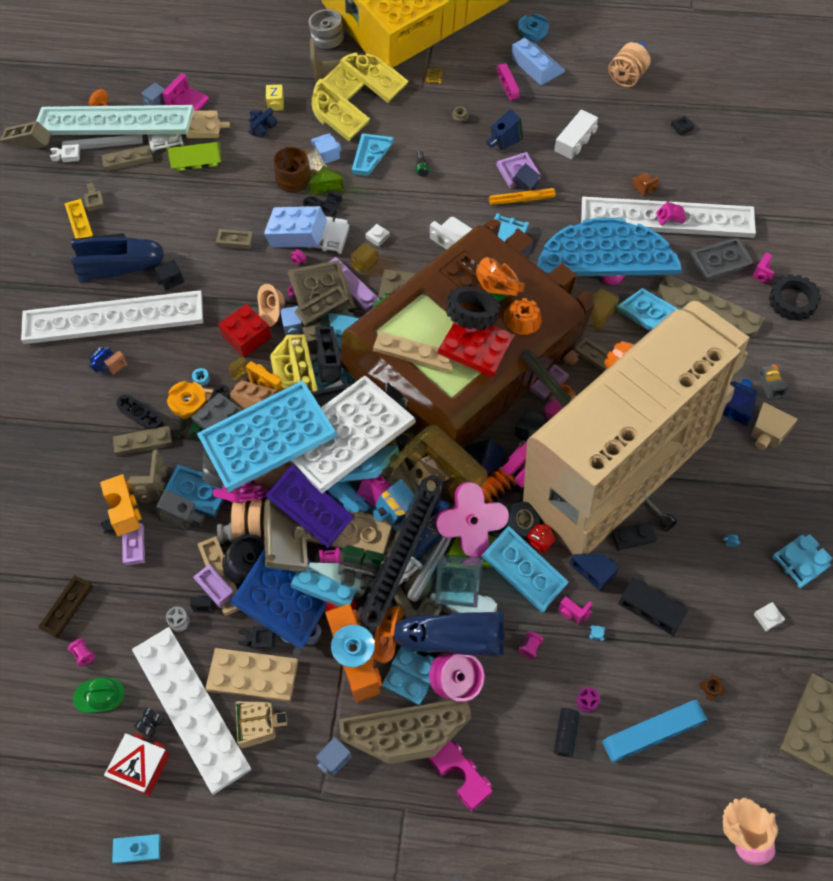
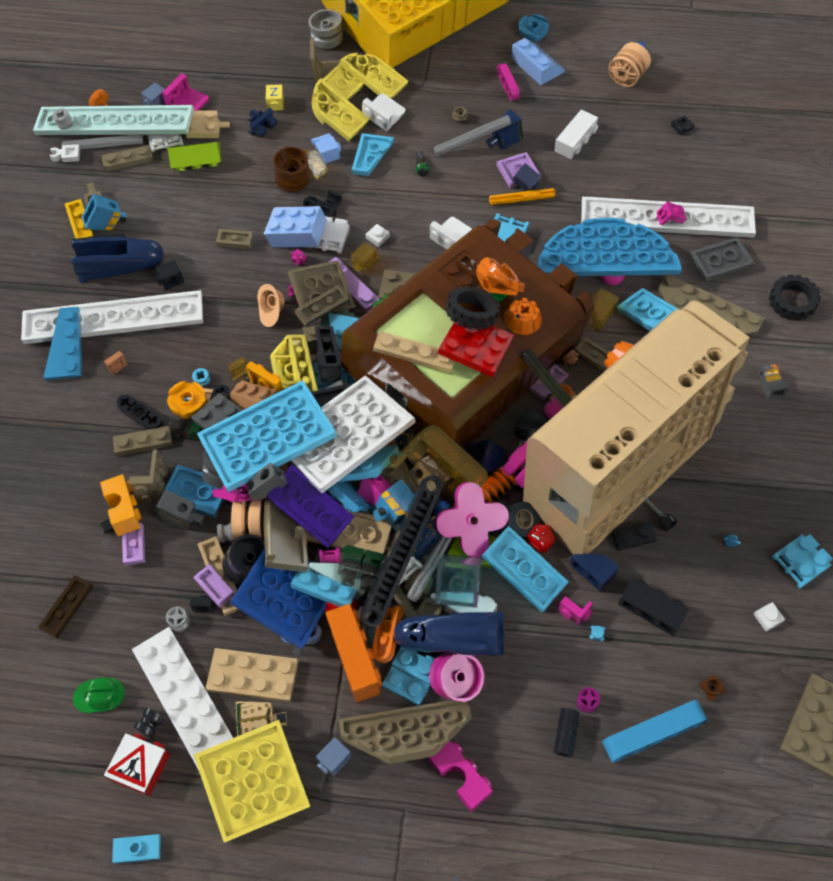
dark tan slope [0,121,51,149] -> none
dark pink bush [68,638,95,667] -> none
clear blue head [89,346,114,373] -> none
red brick [218,304,272,358] -> none
black plate [238,626,275,649] -> none
light blue brick [280,306,303,337] -> none
clear neon green slope [309,166,344,195] -> none
medium azure dish [331,625,375,668] -> none
clear yellow tile [426,68,443,85] -> none
dark pink bush [518,631,544,659] -> none
dark orange bracket [631,172,659,196] -> none
clear blue torso [722,379,758,426] -> none
light nougat hair [723,798,778,866] -> none
tan torso [751,402,798,450] -> none
dark pink bracket [753,252,775,284] -> none
none -> dark azure wing [43,306,82,381]
none -> light grey wheel [53,108,73,130]
none -> dark azure torso [82,194,127,230]
none -> light yellow plate [193,720,310,843]
none -> dark grey leg [246,462,288,501]
none -> white bracket [362,93,405,131]
none -> light grey axle [434,115,511,156]

